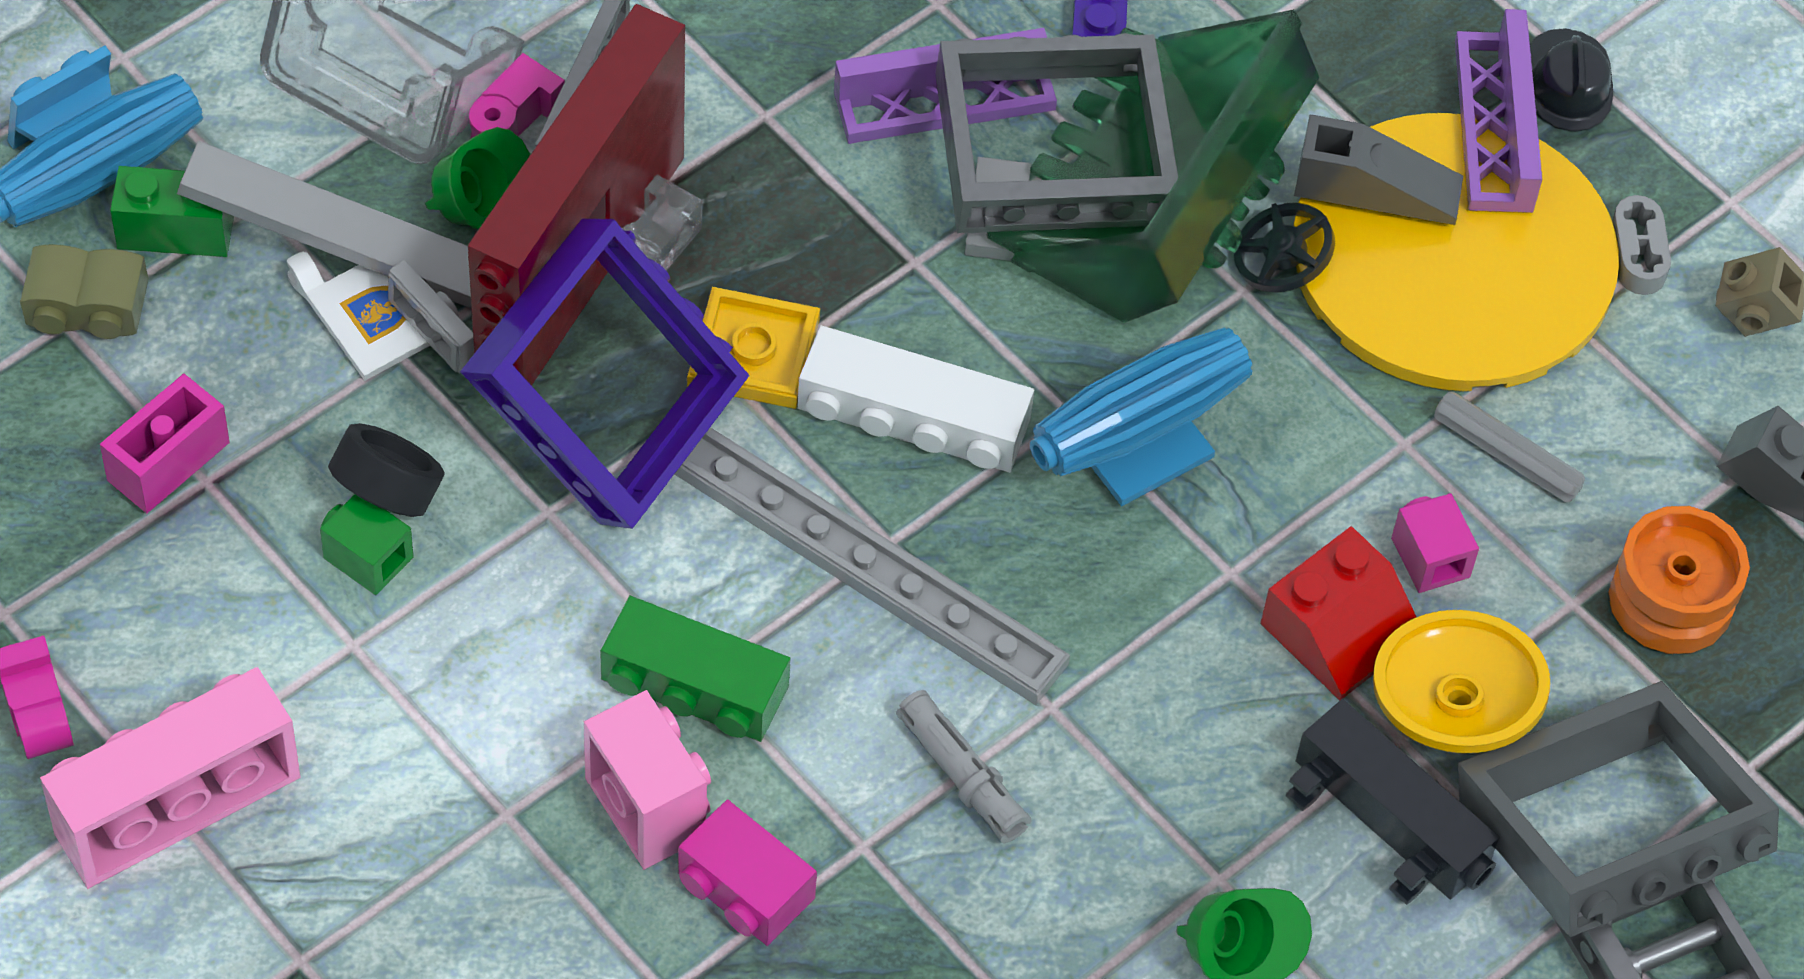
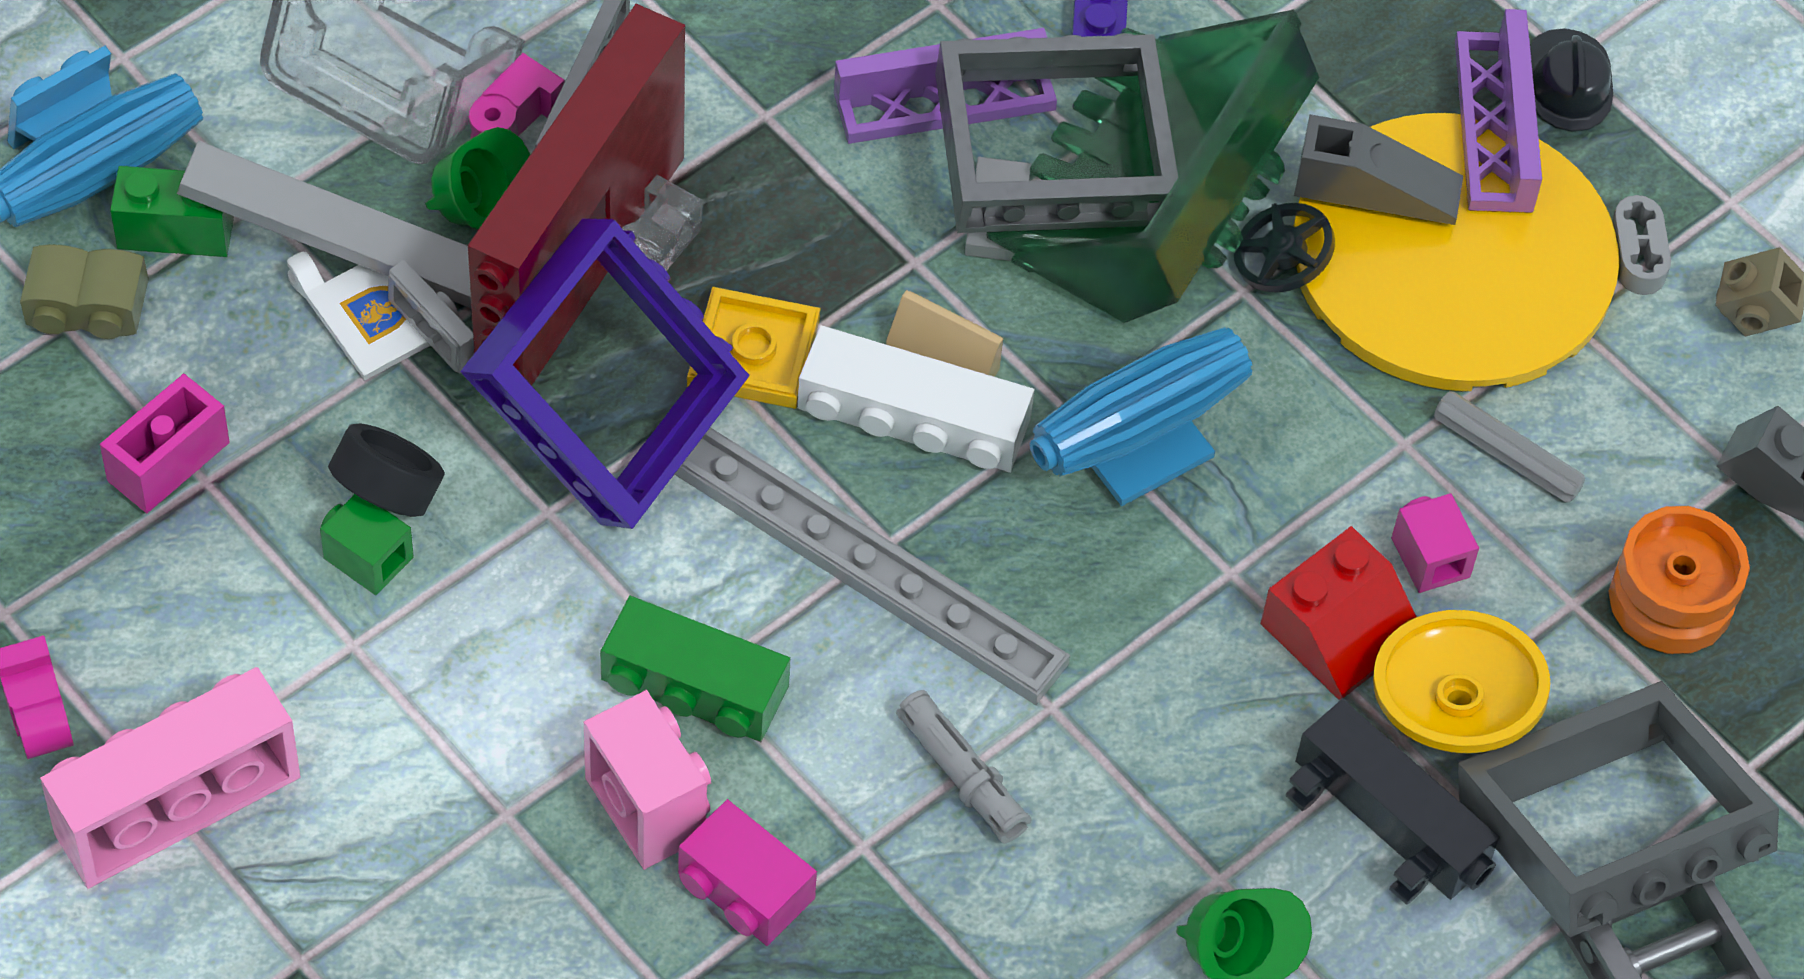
none -> tan slope [886,290,1003,377]

